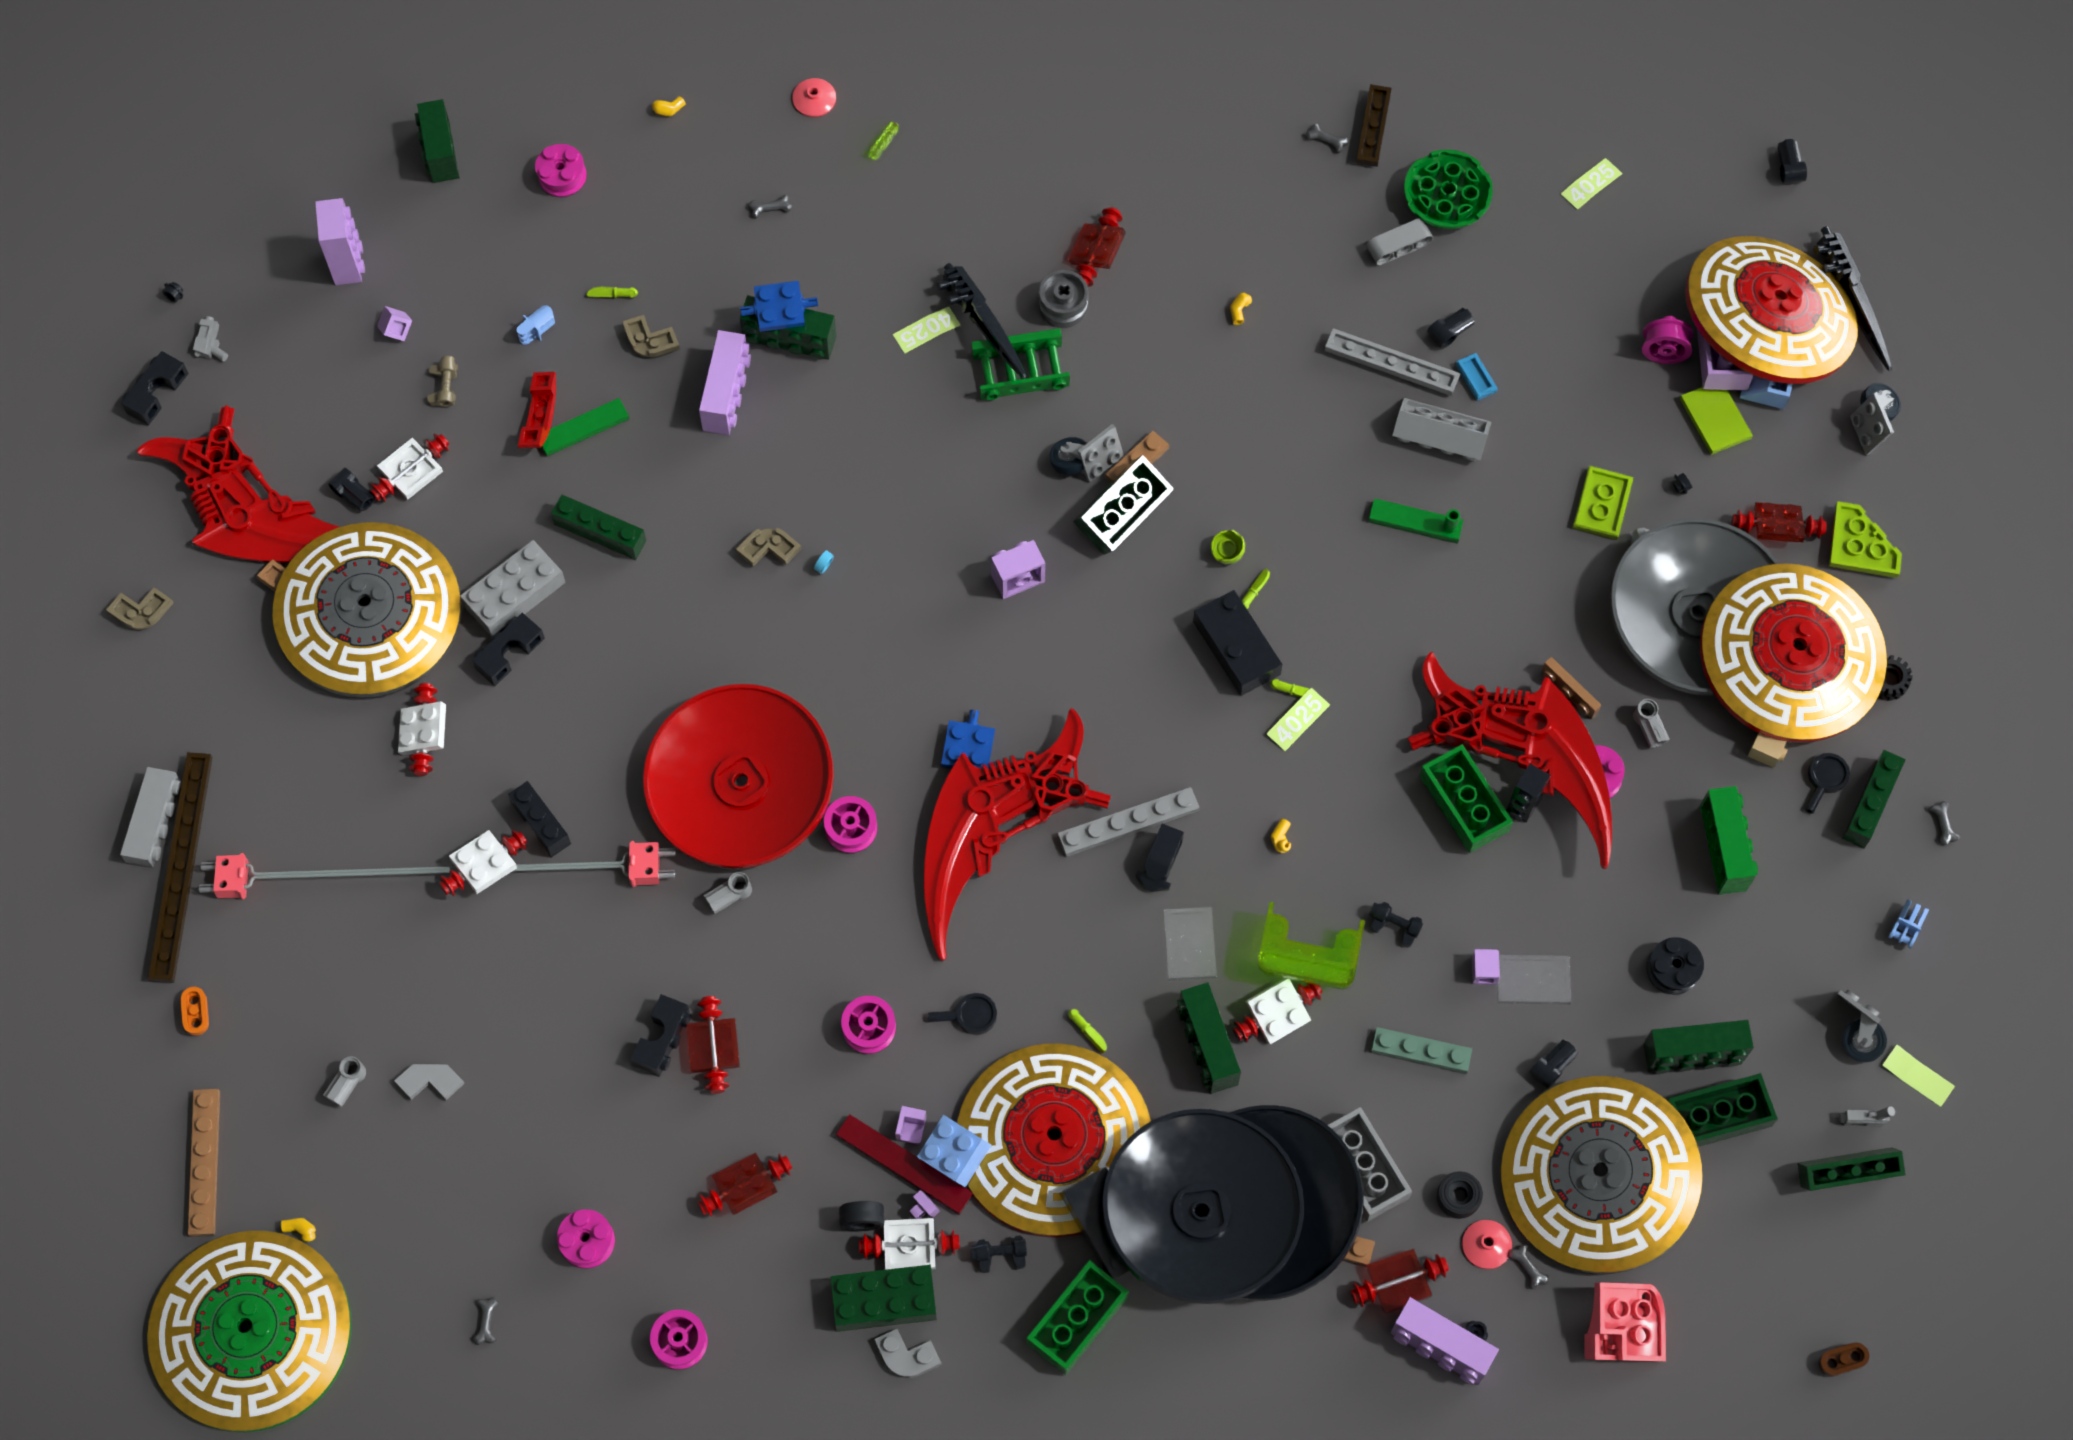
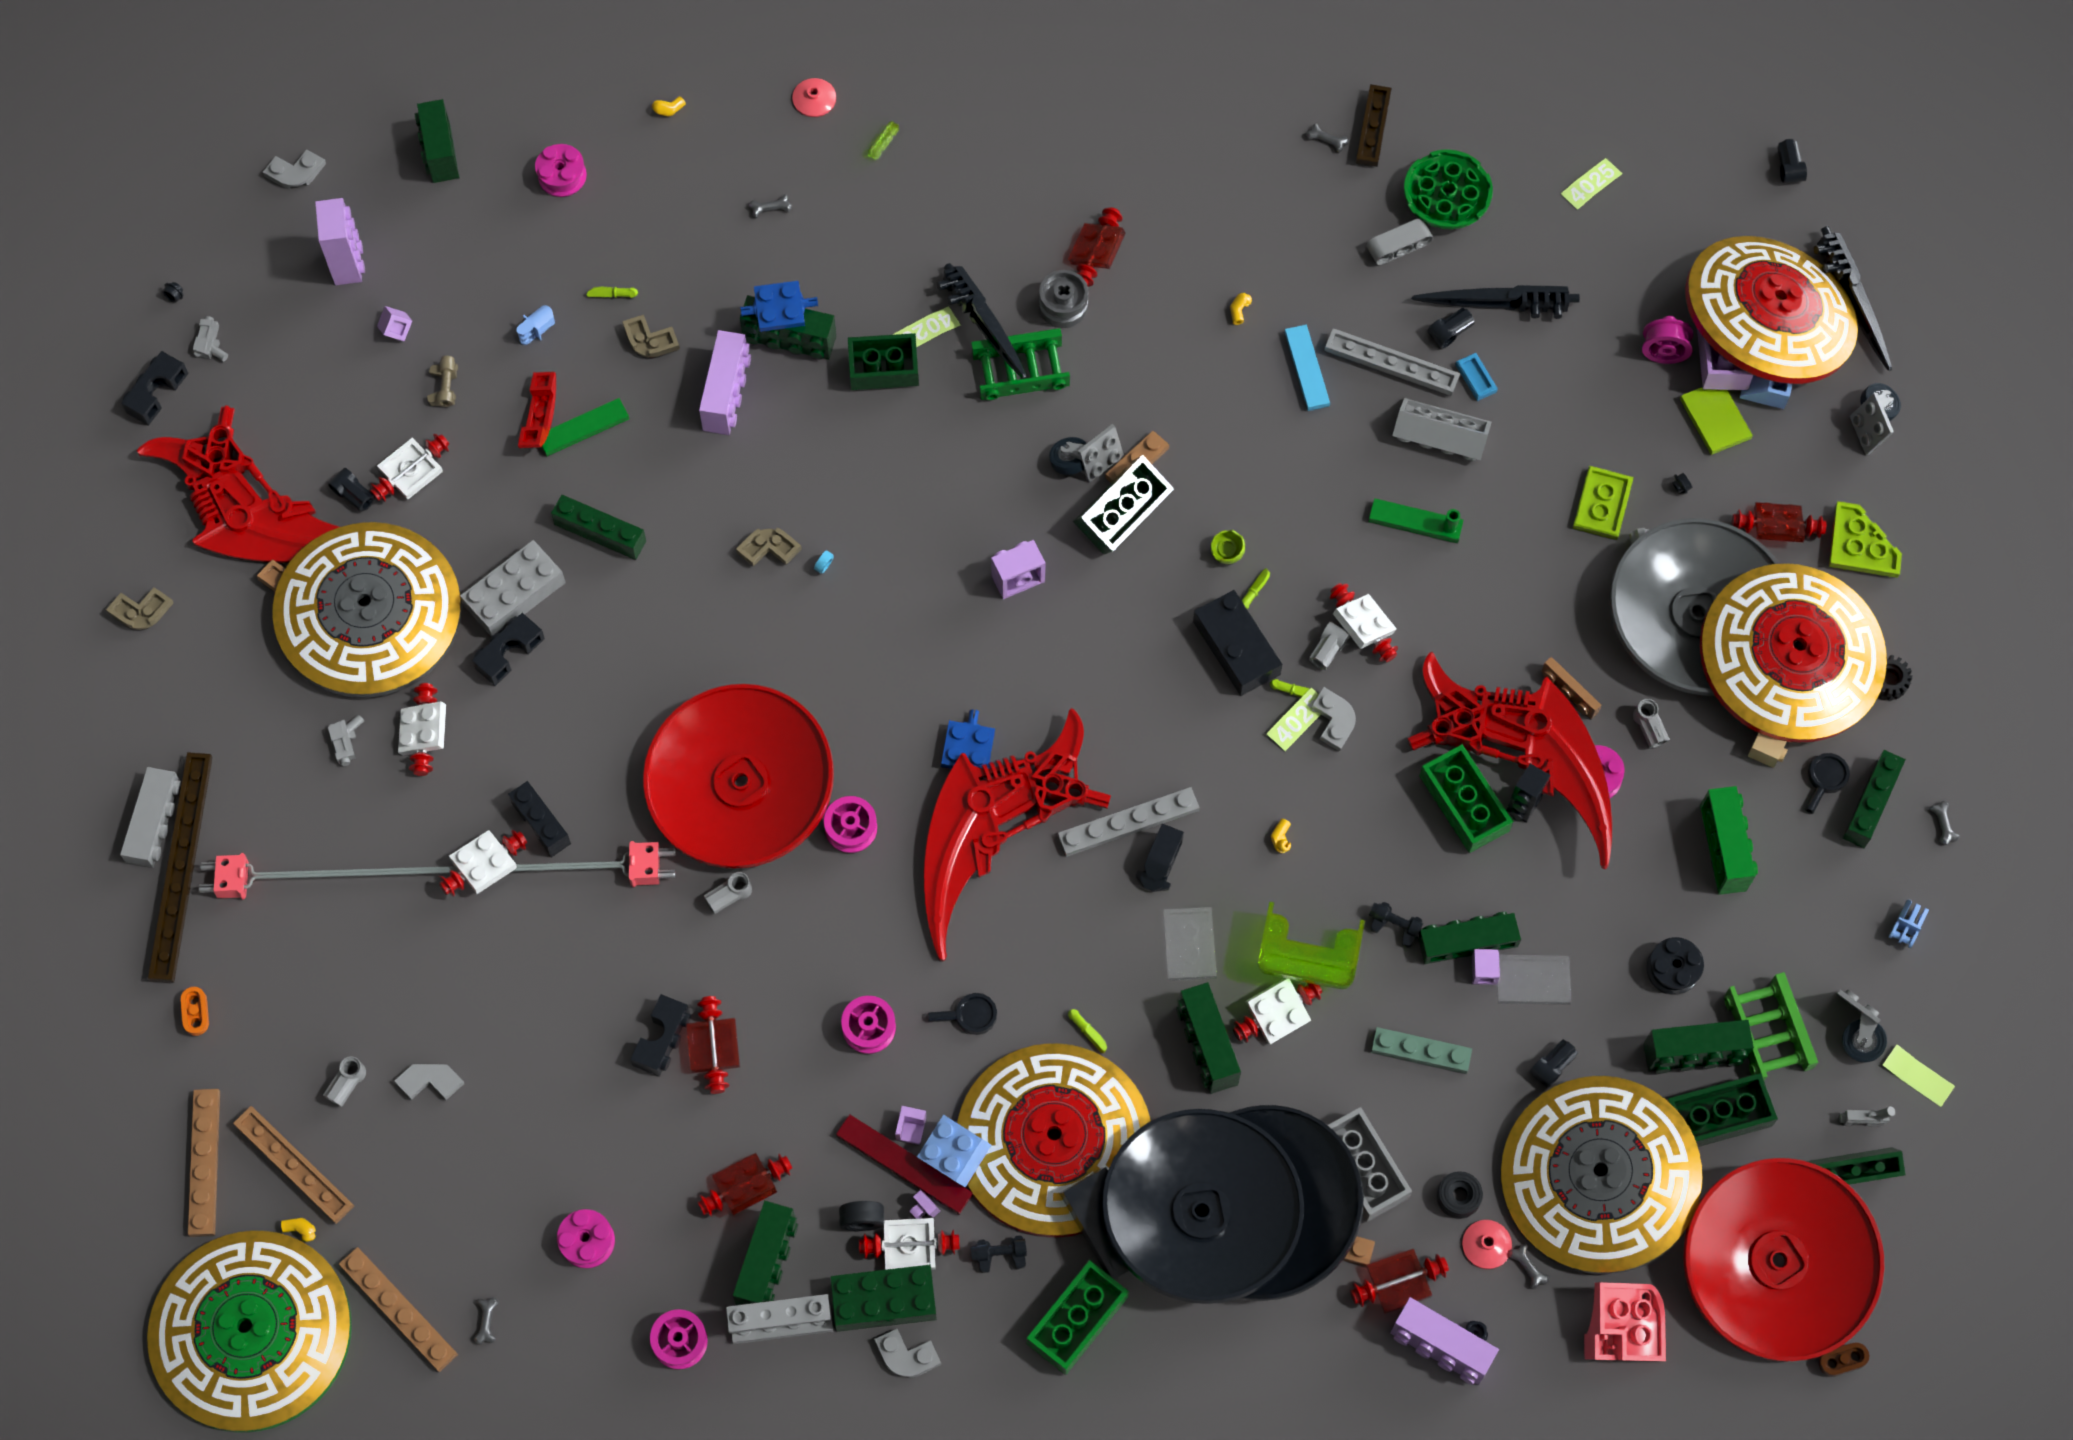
none -> medium nougat plate [233,1106,354,1224]
none -> light grey plate [263,149,326,189]
none -> light grey piece [328,715,365,766]
none -> medium nougat plate [339,1247,458,1372]
none -> light grey fence [727,1294,833,1344]
none -> dark green brick [733,1200,799,1306]
none -> dark green brick [848,333,919,390]
none -> medium azure tile [1284,325,1330,411]
none -> light grey piece [1309,622,1350,670]
none -> light grey plate [1311,687,1356,751]
none -> white plate [1329,583,1398,662]
none -> black piece [1411,285,1580,319]
none -> dark green brick [1418,912,1521,964]
none -> red dish [1684,1158,1885,1361]
none -> bright green fence [1724,972,1818,1081]

